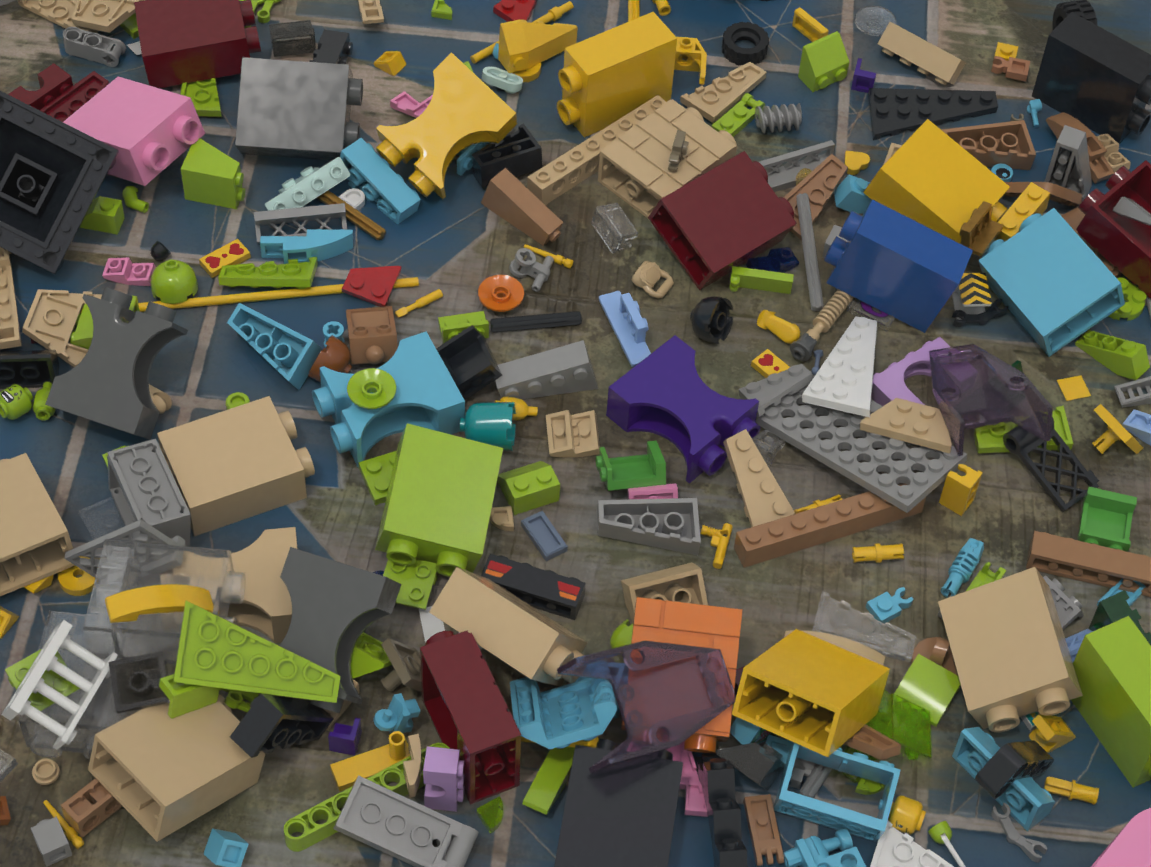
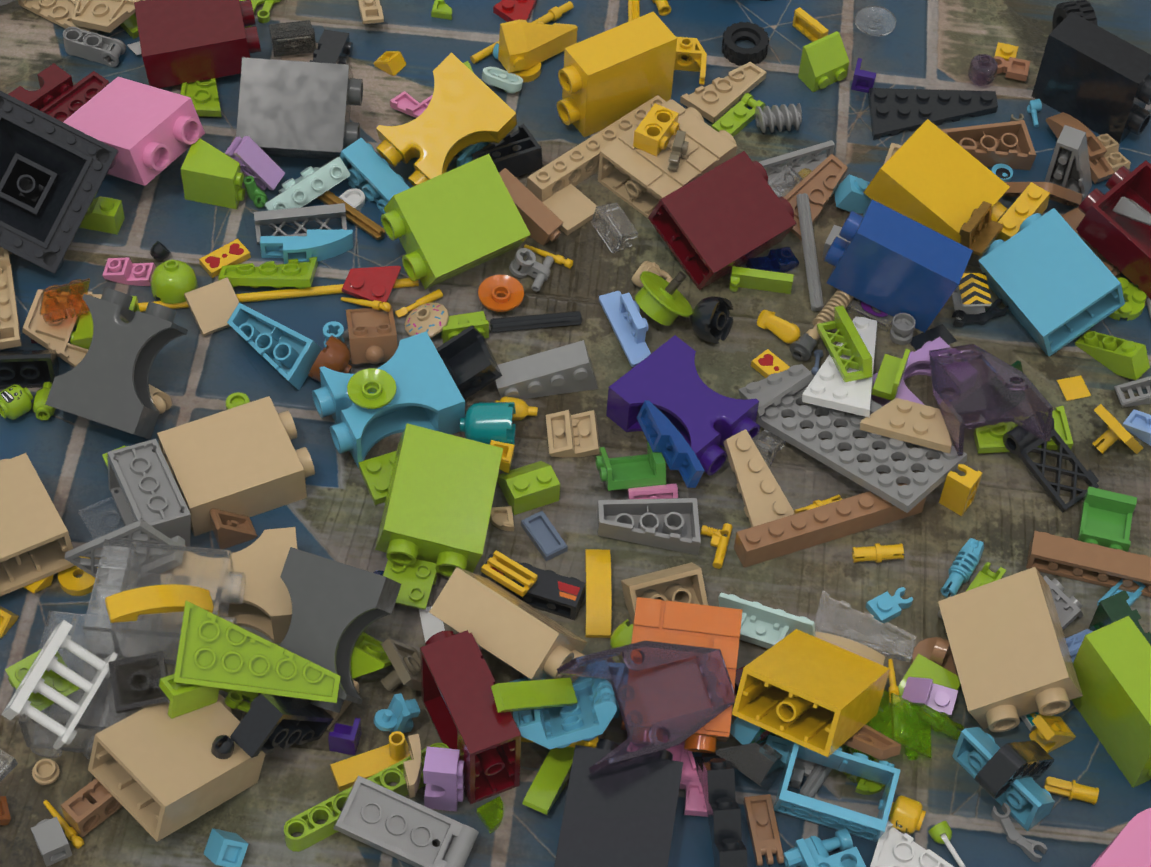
lime arm [122,186,149,213] -> none
yellow tile [844,151,870,175] -> none
tan brick [878,22,966,86] -> none
none -> clear orange hinge [40,278,90,323]
none -> tan tile [184,277,240,337]
none -> medium nougat slope [209,508,257,550]
none -> black hinge [211,735,234,759]
none -> lavender piece [225,136,285,190]
none -> bright green arm [243,176,268,208]
none -> yellow piece [341,297,391,312]
none -> lime brick [381,154,531,290]
none -> tan dish [405,303,449,338]
none -> yellow tile [481,550,538,597]
none -> yellow slope [490,440,515,473]
none -> lime tile [491,677,578,713]
none -> tan tile [542,184,601,236]
none -> yellow slope [585,549,612,638]
none -> yellow brick [633,103,680,157]
none -> lime piece [635,271,693,326]
none -> blue slope [637,400,705,488]
none -> light aqua bracket [718,593,816,649]
none -> clear bracket [768,165,802,197]
none -> lime fence [817,305,872,382]
none -> lime panel [871,349,910,401]
none -> yellow piece [888,659,900,706]
none -> light grey wheel [890,313,916,345]
none -> lavender slope [901,677,959,717]
none -> black sticker [910,324,957,351]
none -> clear neon green axle [917,705,964,740]
none -> head [968,54,998,86]

